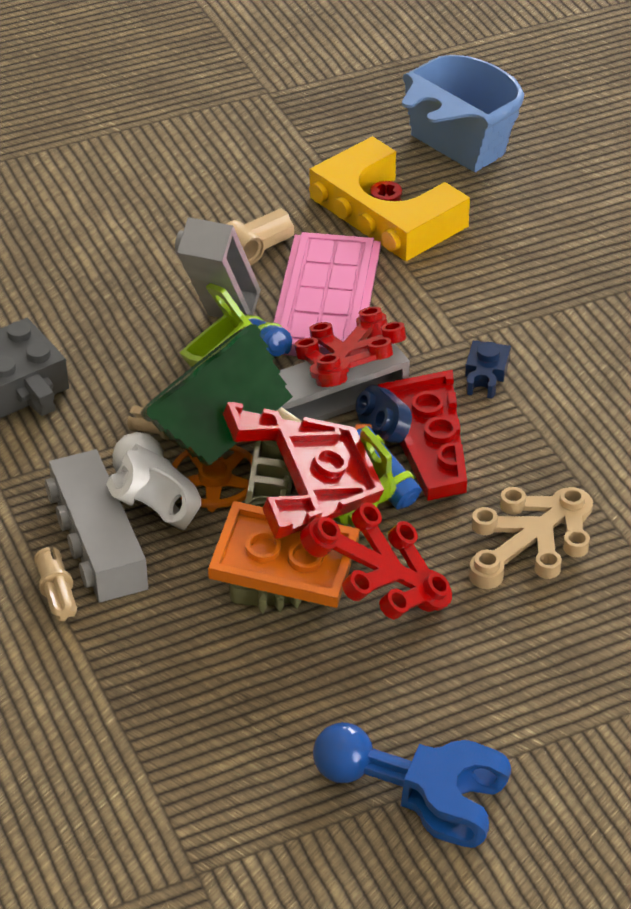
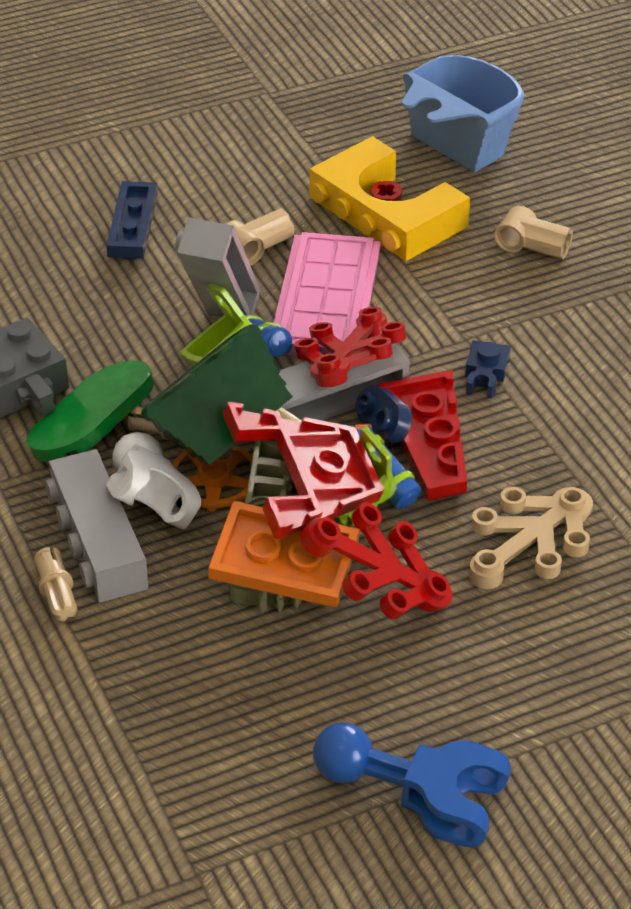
none -> green tile [26,361,154,462]
none -> dark blue plate [106,181,158,259]
none -> tan piece [494,206,573,260]

